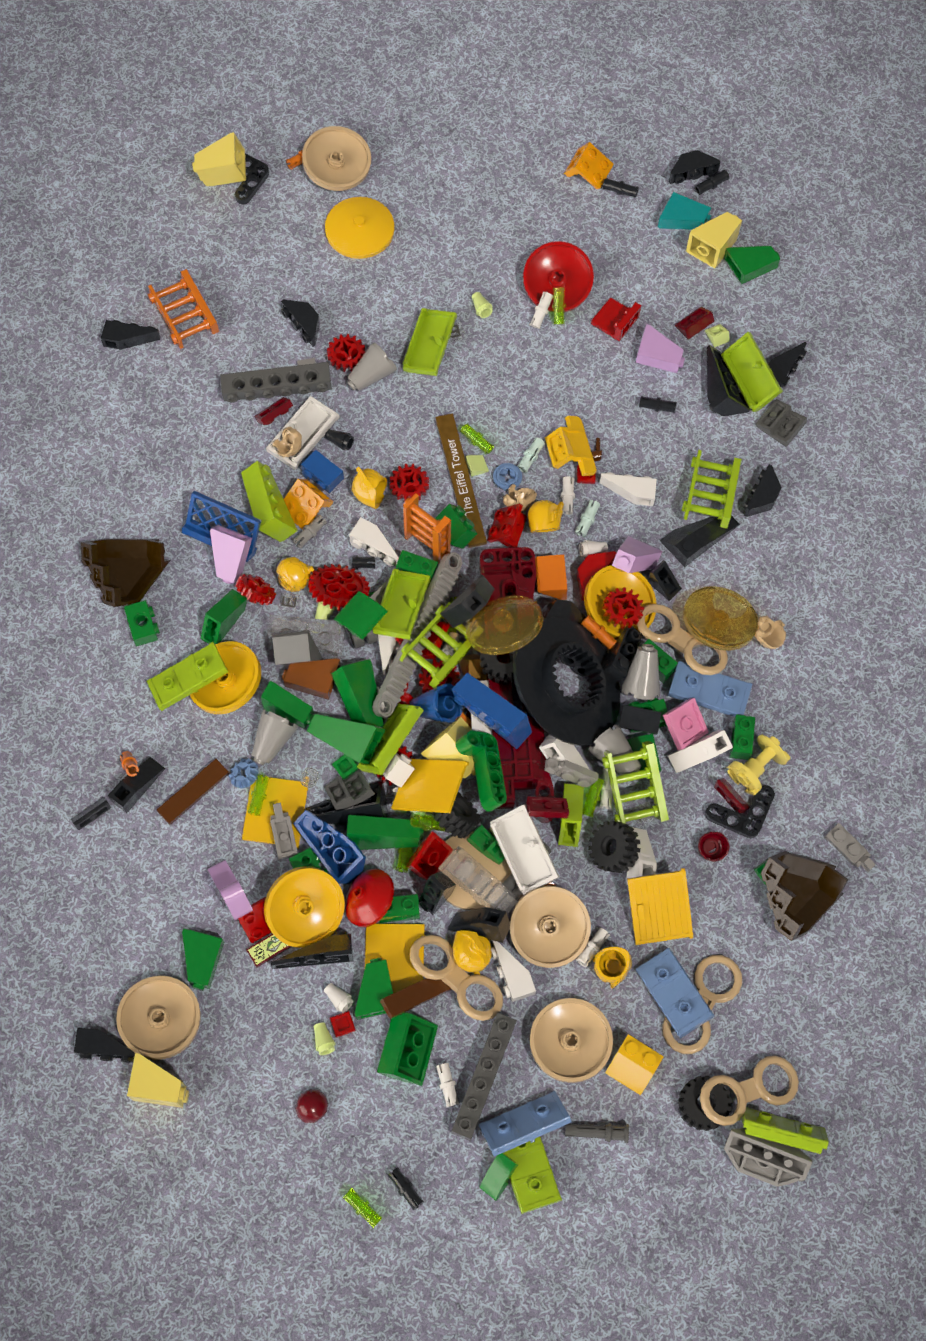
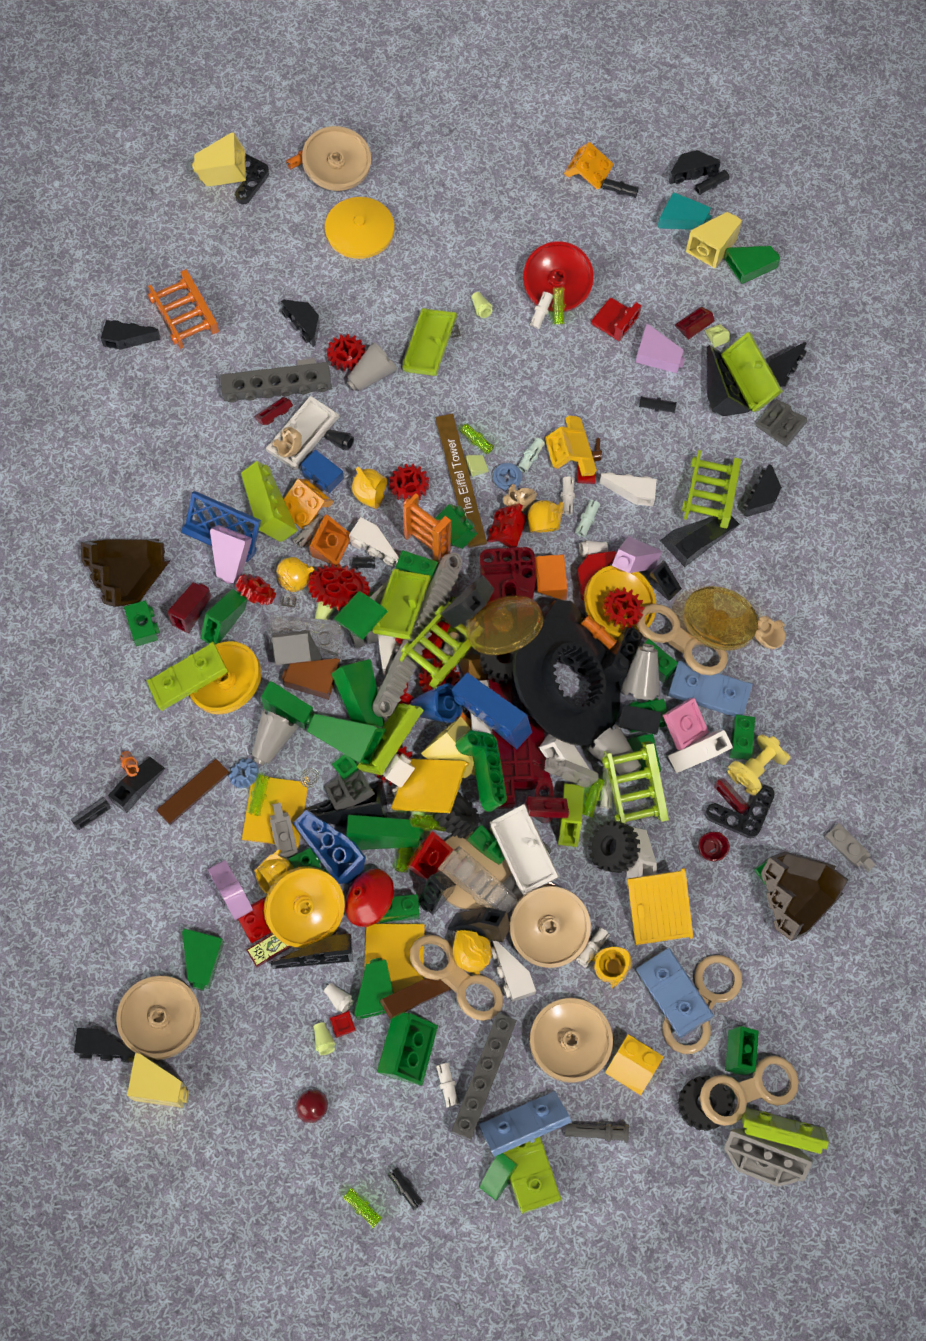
none -> dark red slope [168,582,212,634]
none -> yellow helmet [254,849,294,894]
none -> orange slope [310,515,350,566]
none -> green brick [725,1026,759,1075]

